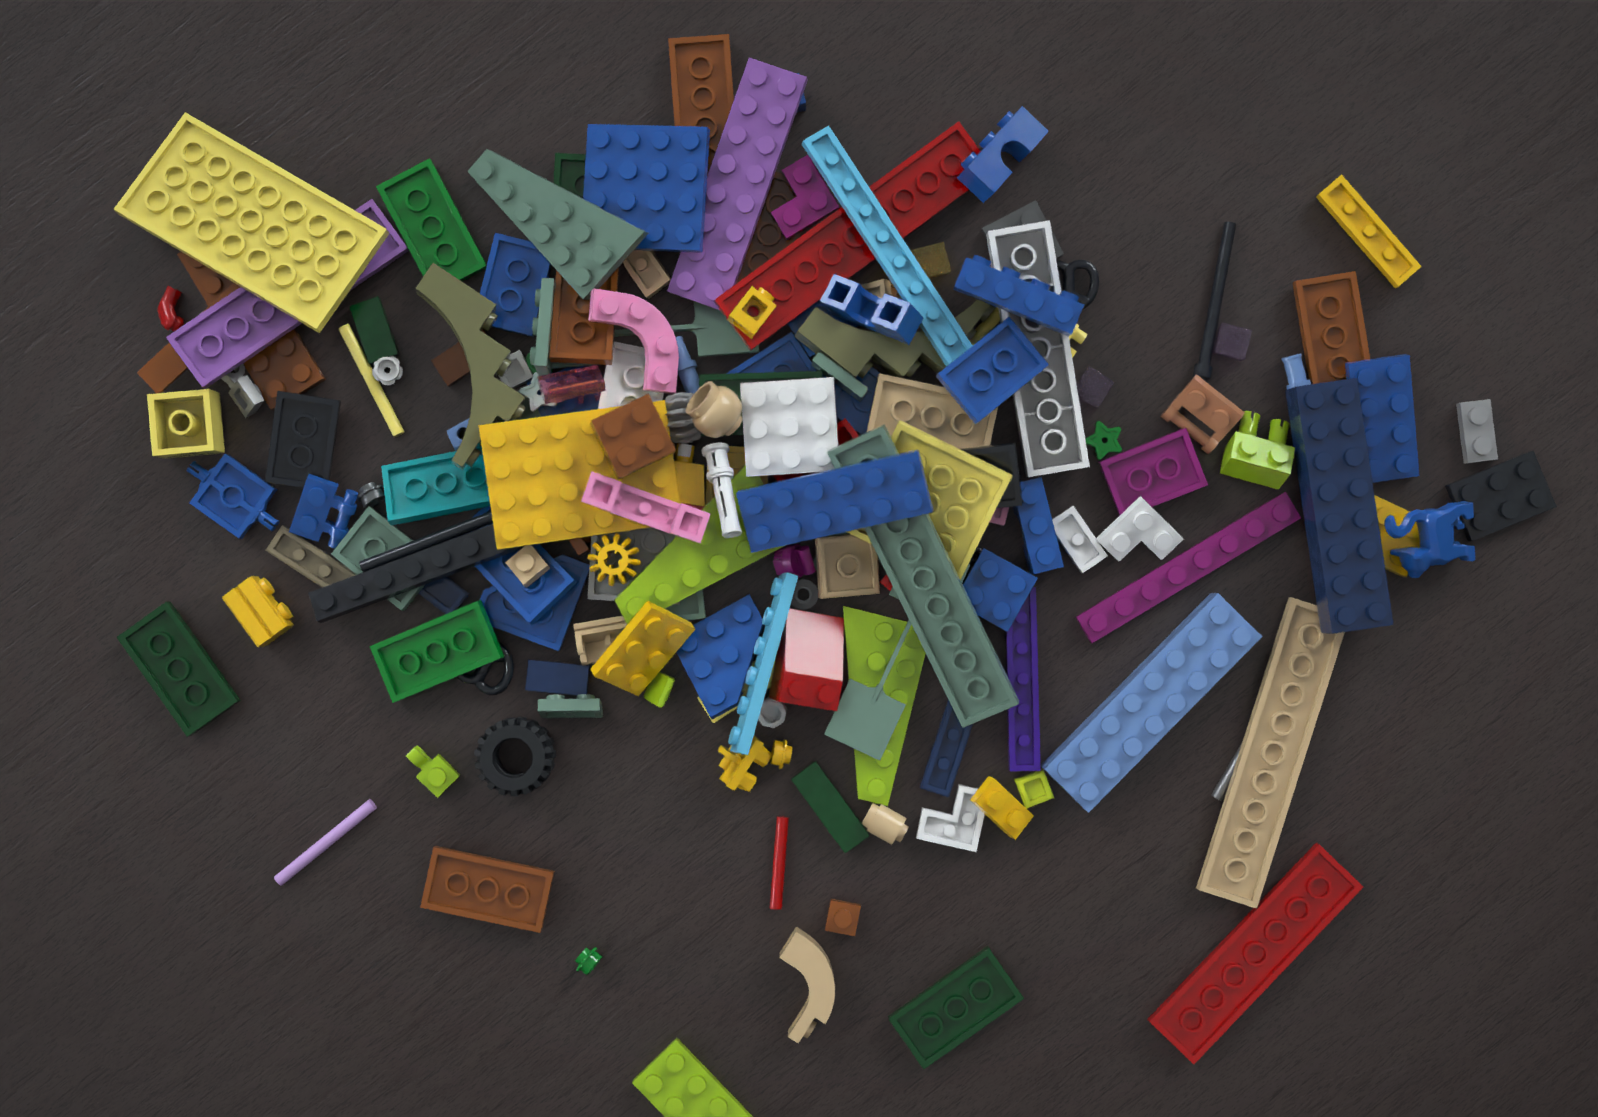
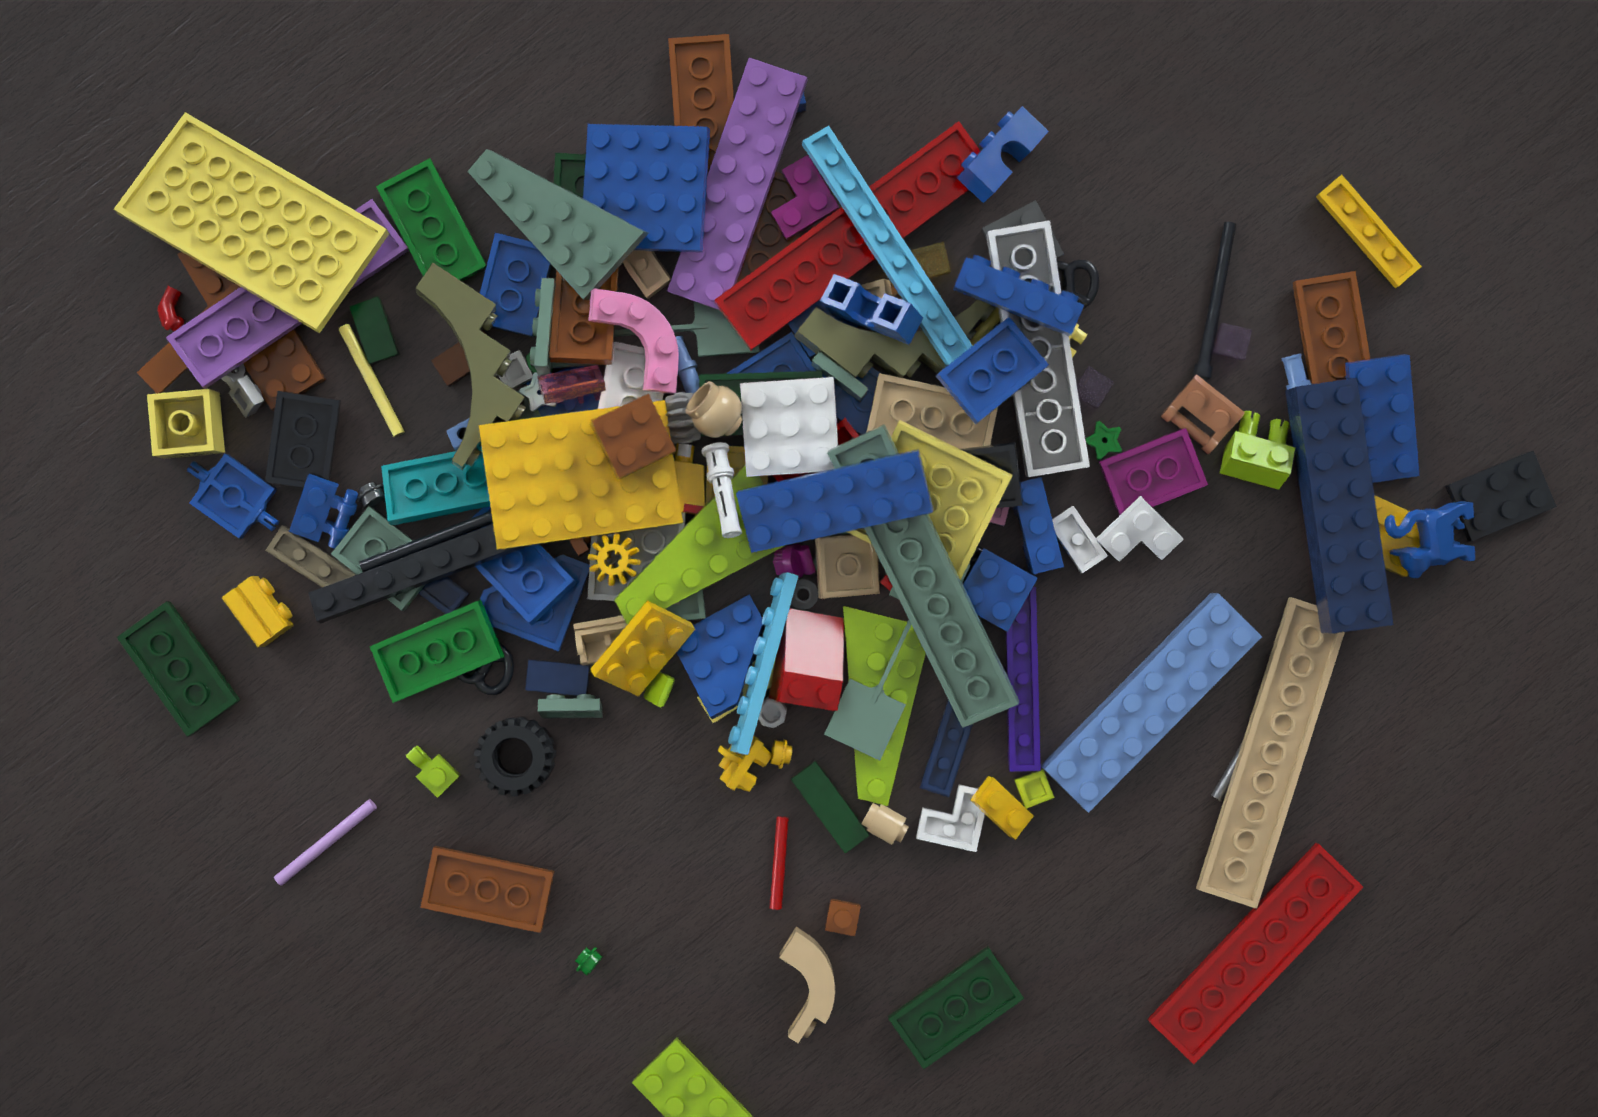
white plate [372,356,403,385] -> none
tan plate [505,545,550,588] -> none
bright pink slope [581,472,711,543] -> none
yellow brick [727,286,777,339] -> none
magenta plate [1075,492,1301,643] -> none
light grey plate [1456,399,1498,464] -> none

